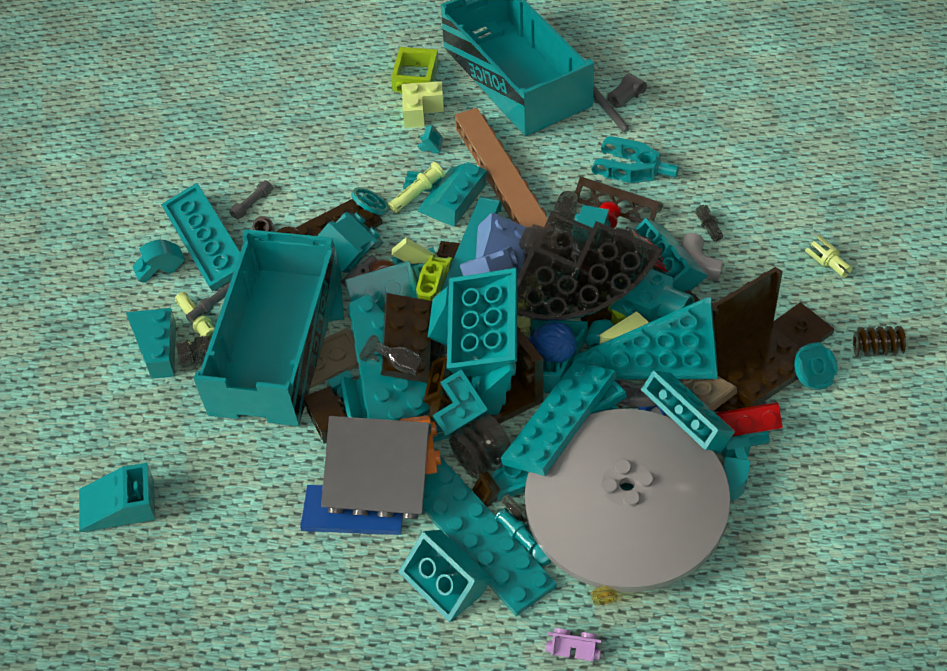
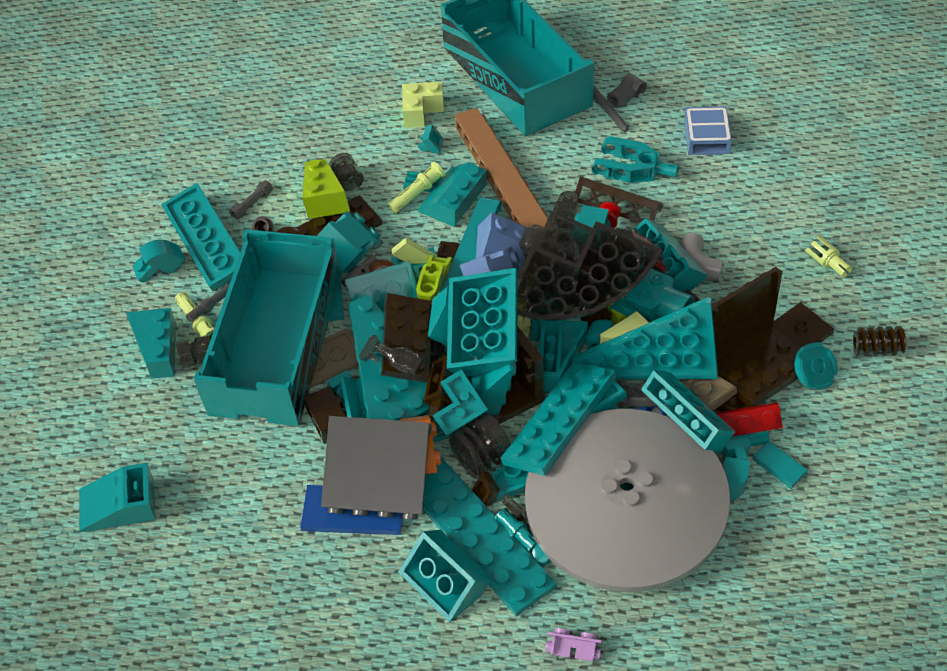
teal wheel [351,187,389,215] -> none
lime window [391,47,439,93] -> none
blue hair [530,322,577,363] -> none
clear yellow tile [591,586,618,606] -> none
clear smoke axle [695,205,723,242] -> none
none -> lime wedge [302,159,350,219]
none -> clear smoke wheel [329,153,364,192]
none -> medium blue brick [684,106,732,155]
none -> teal tile [752,441,808,489]

